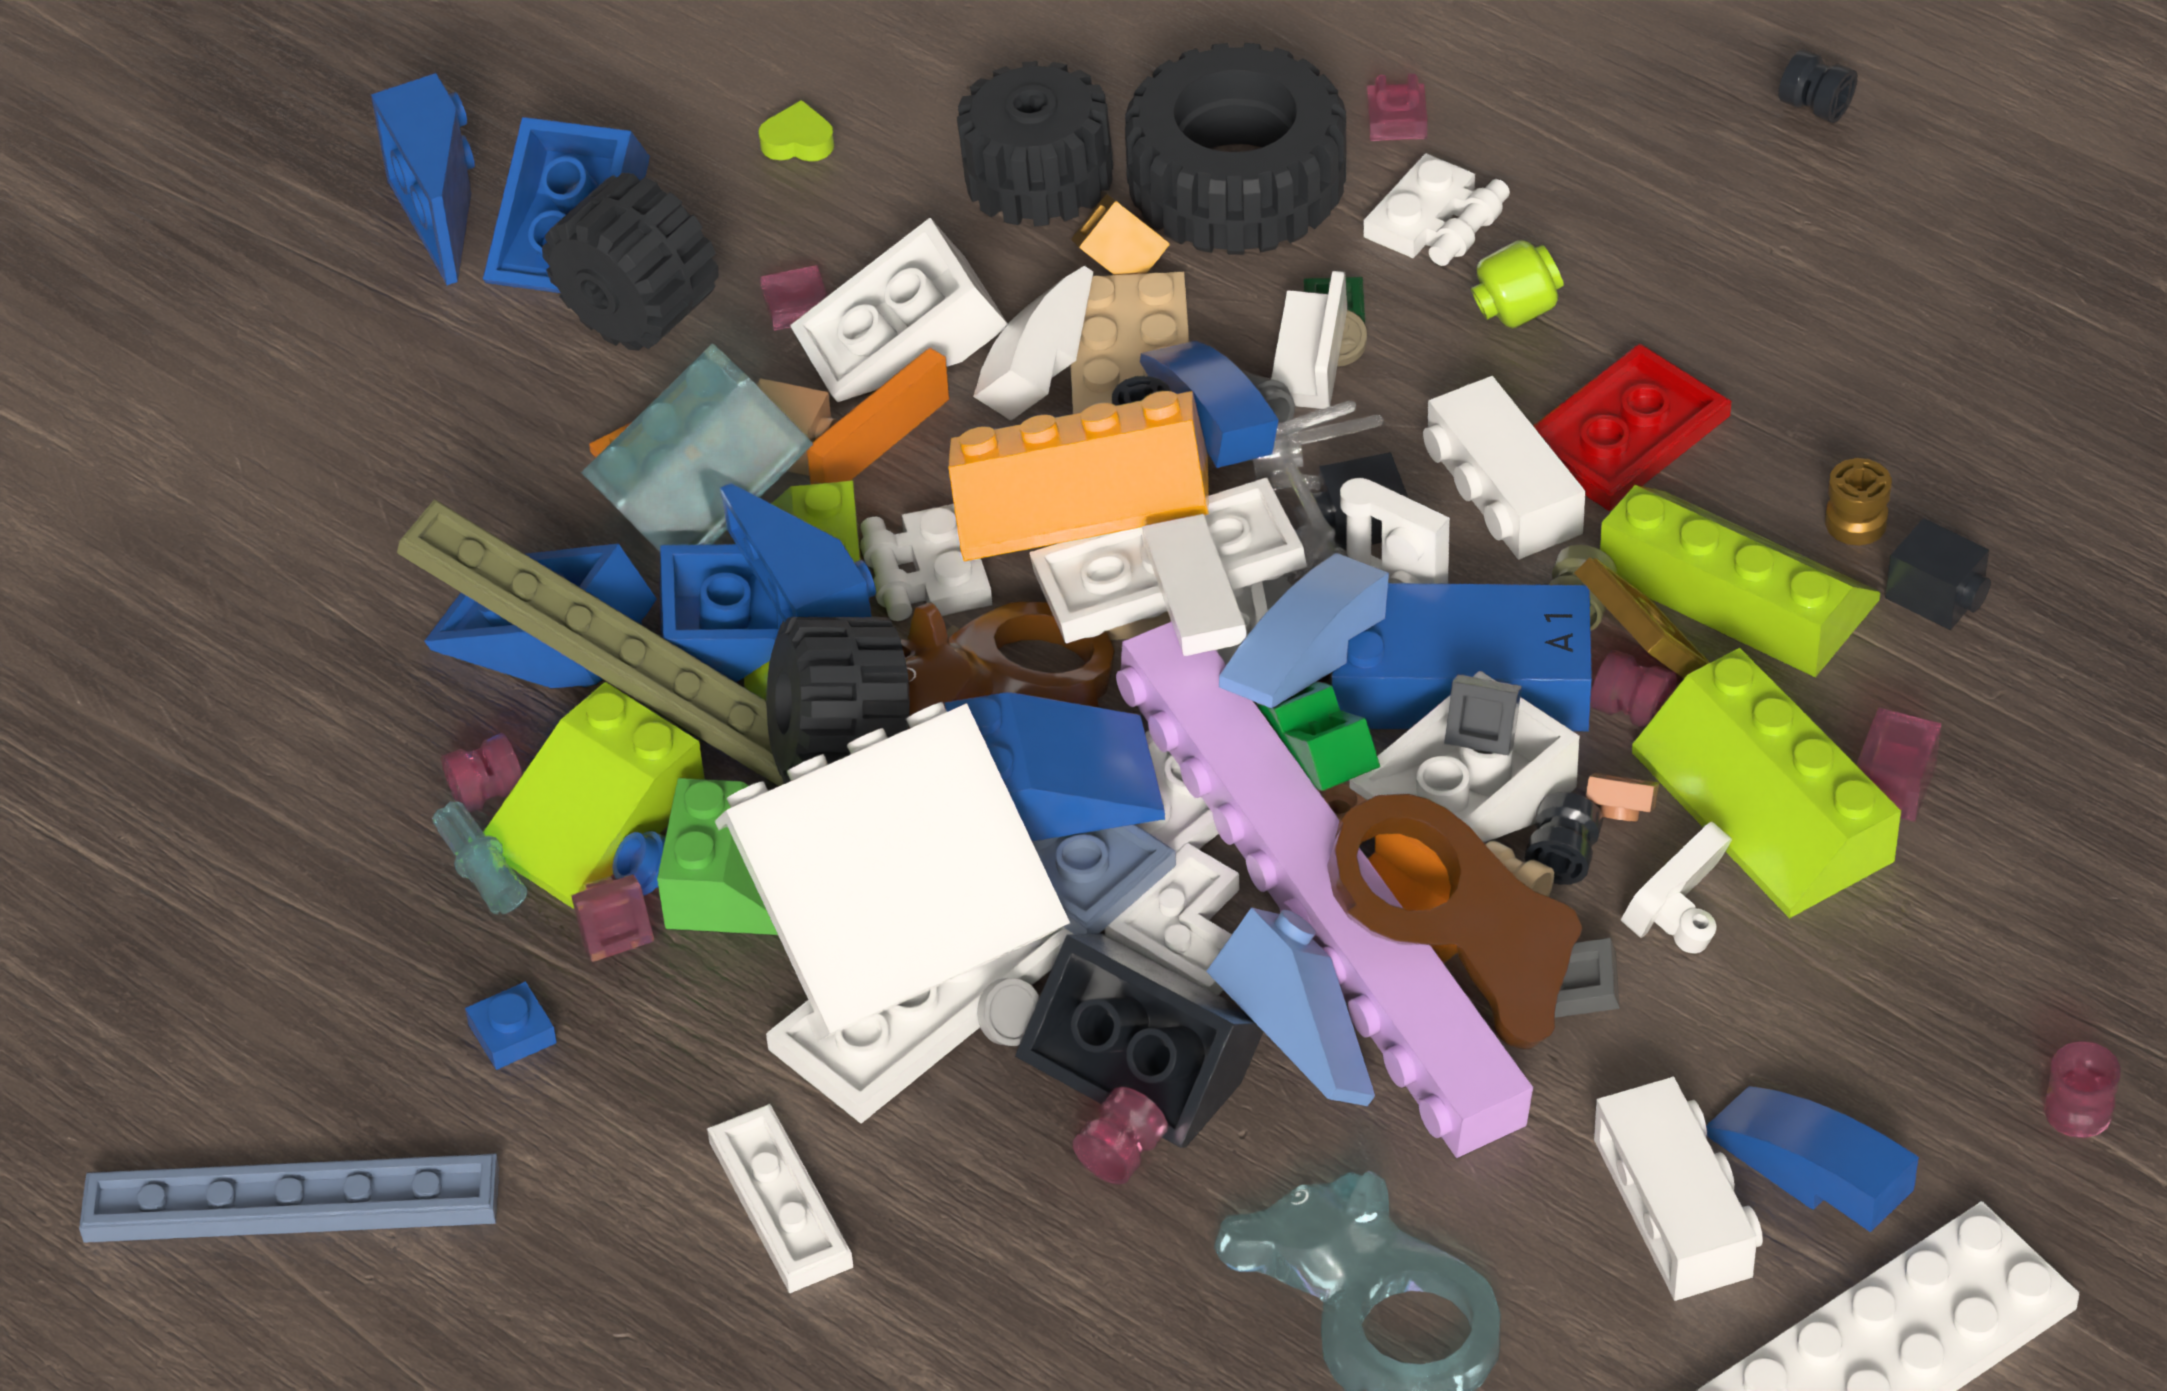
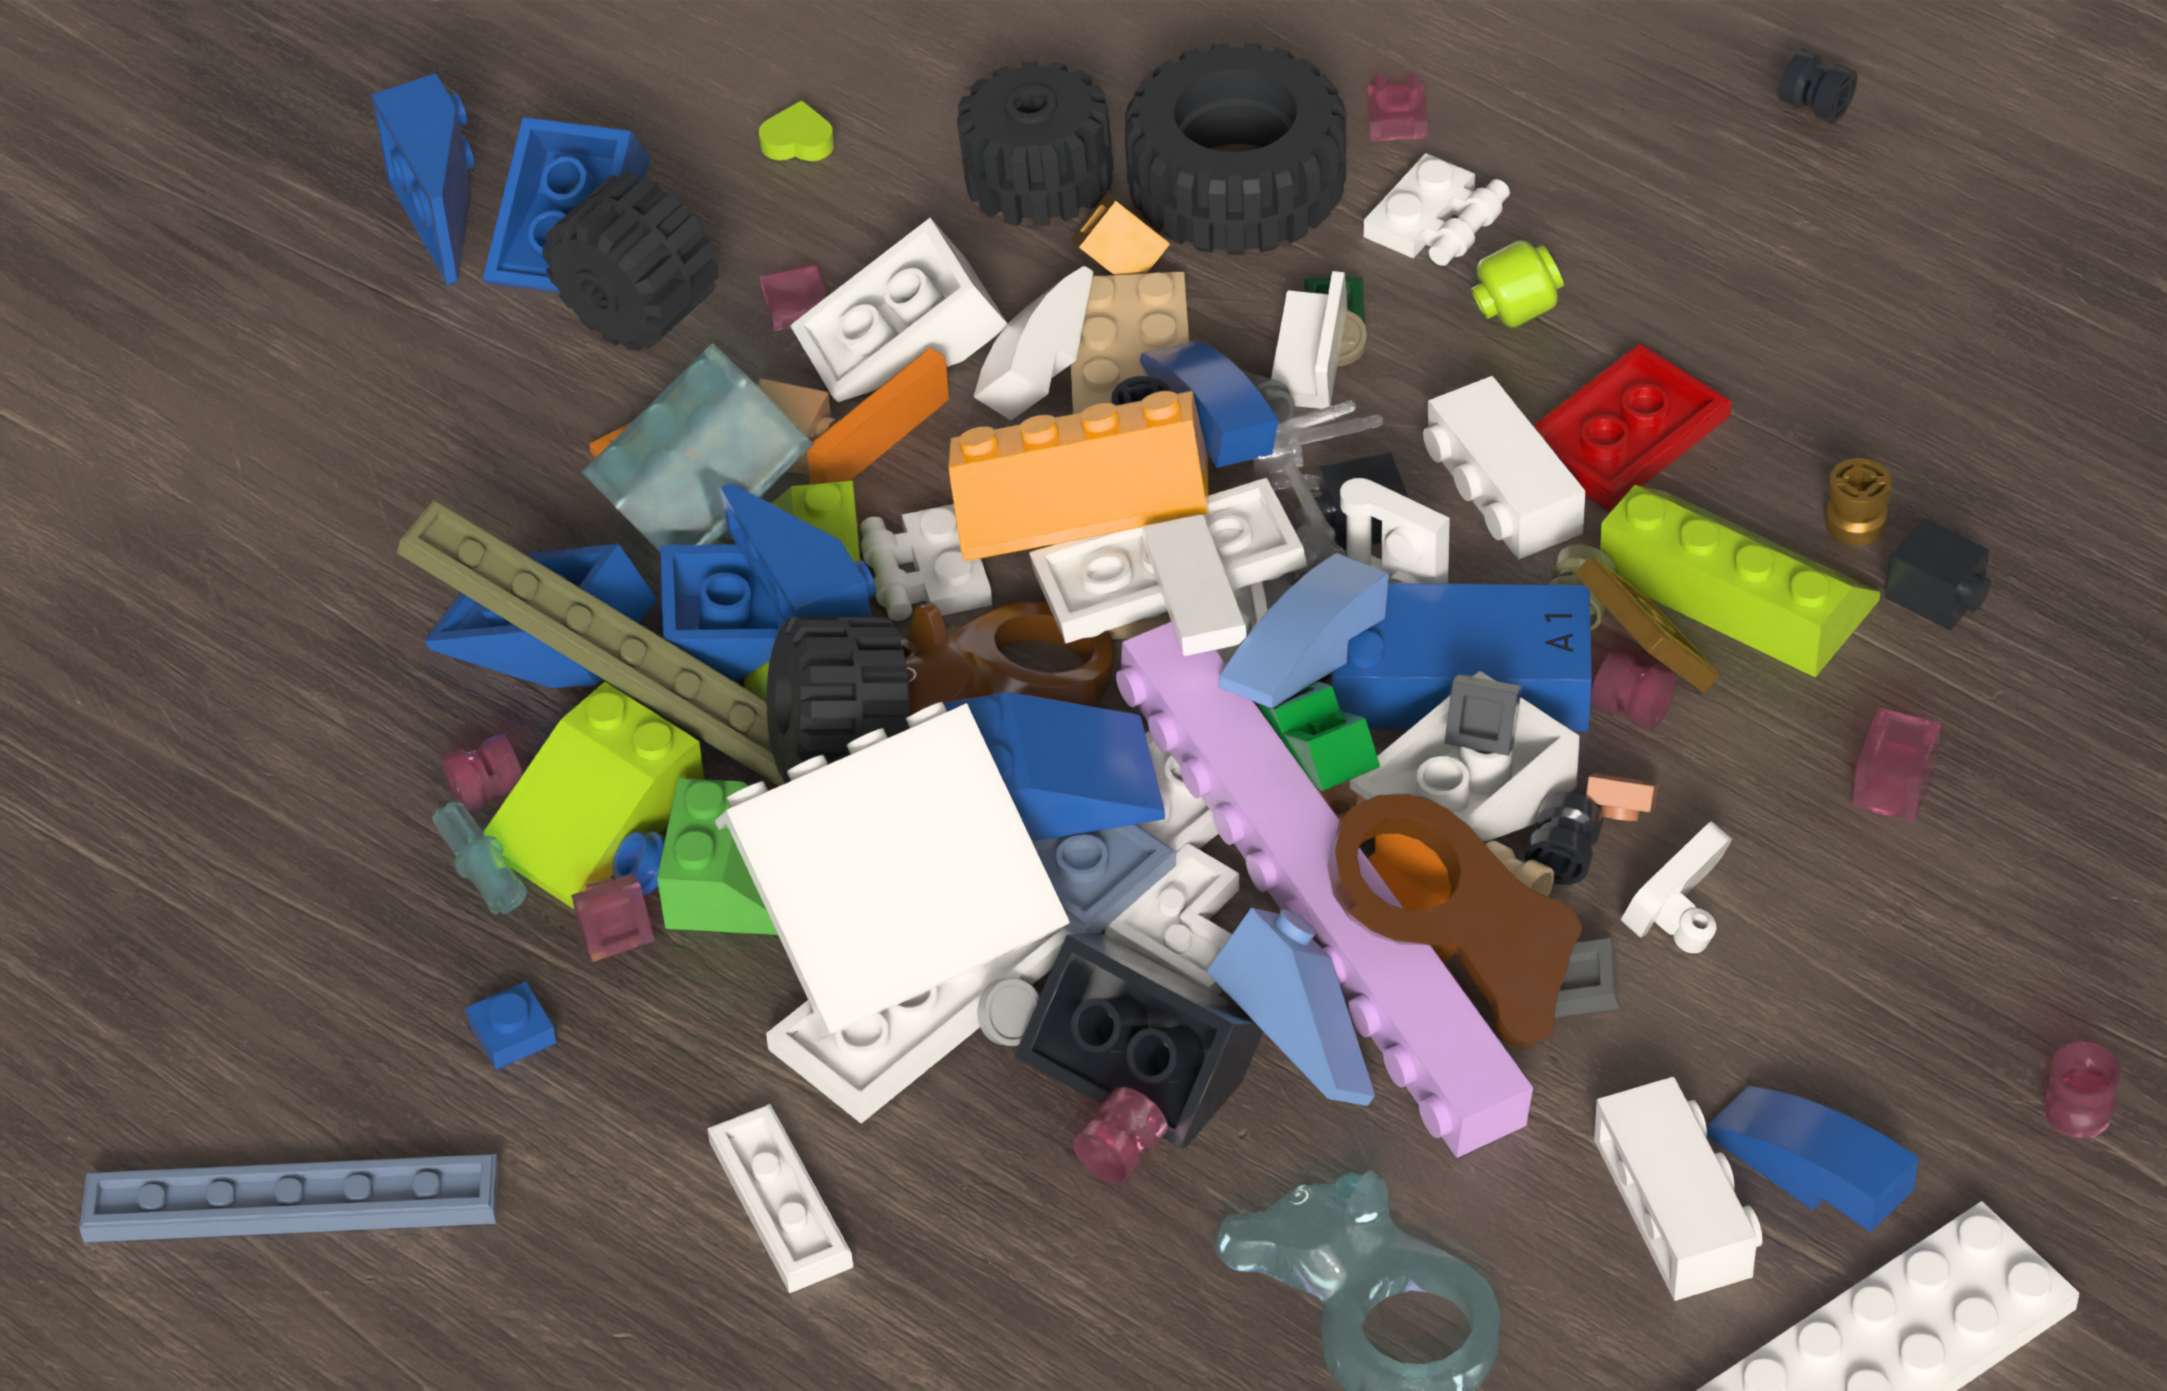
lime slope [1632,648,1901,919] -> none

